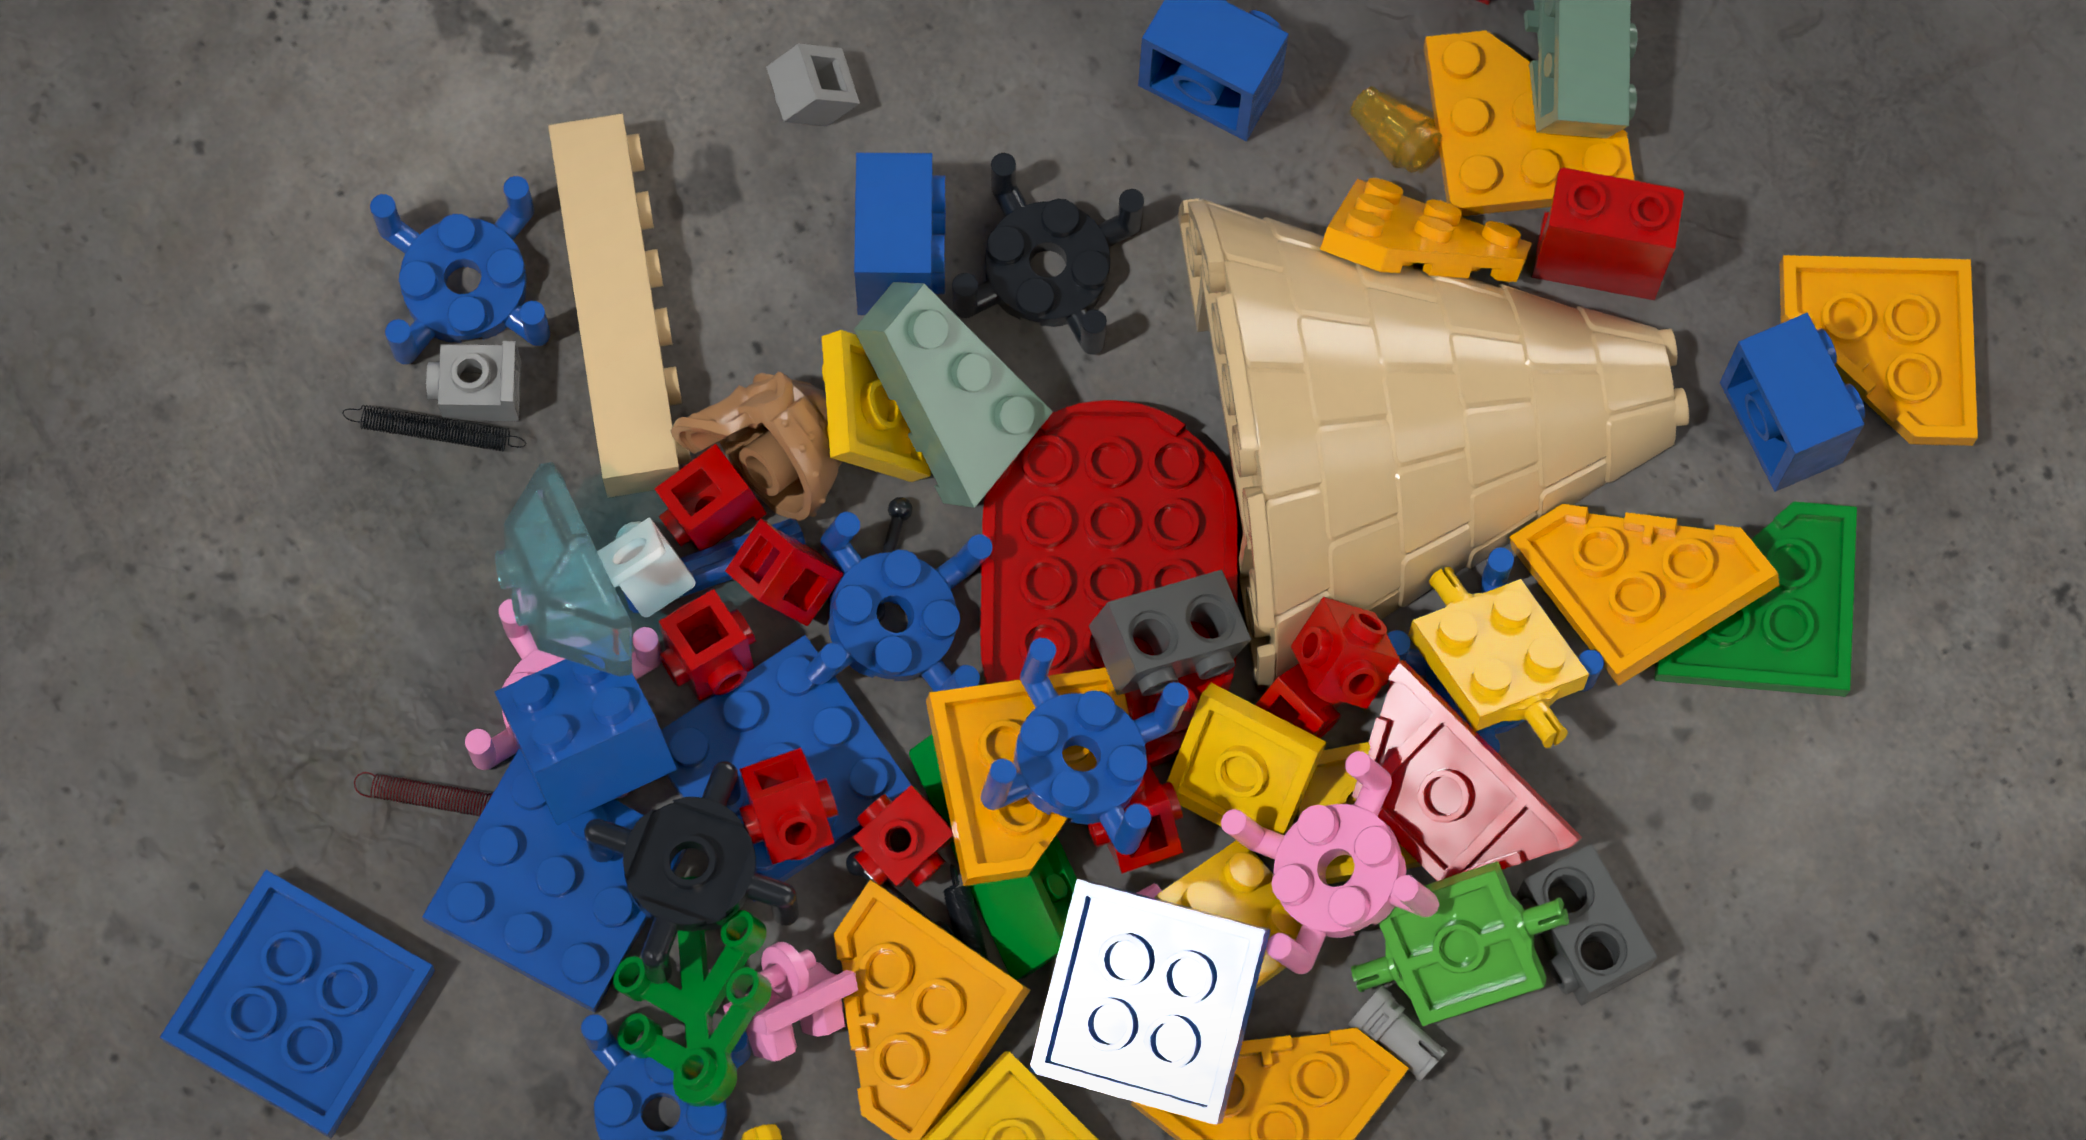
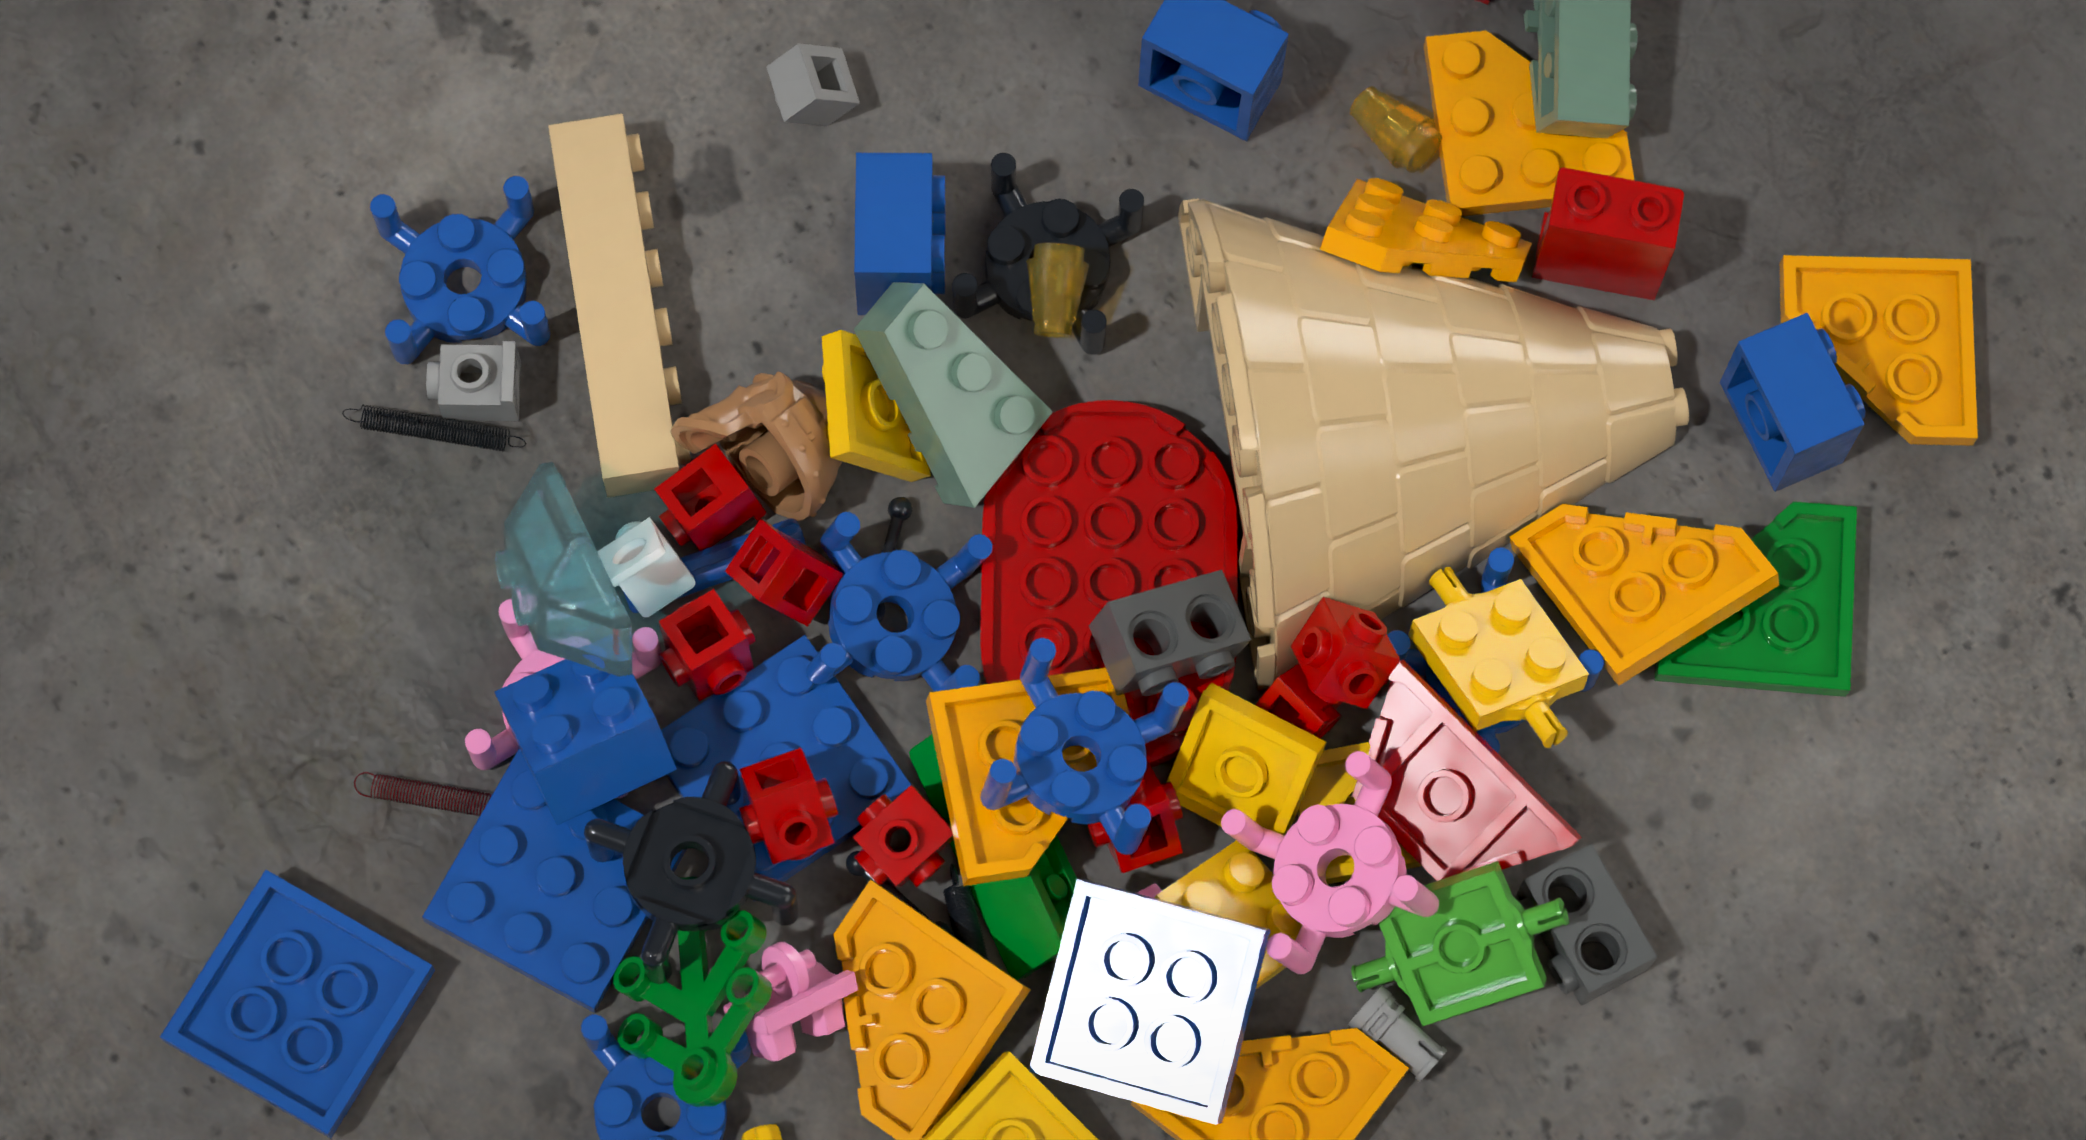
none -> clear yellow cone [1027,243,1090,338]

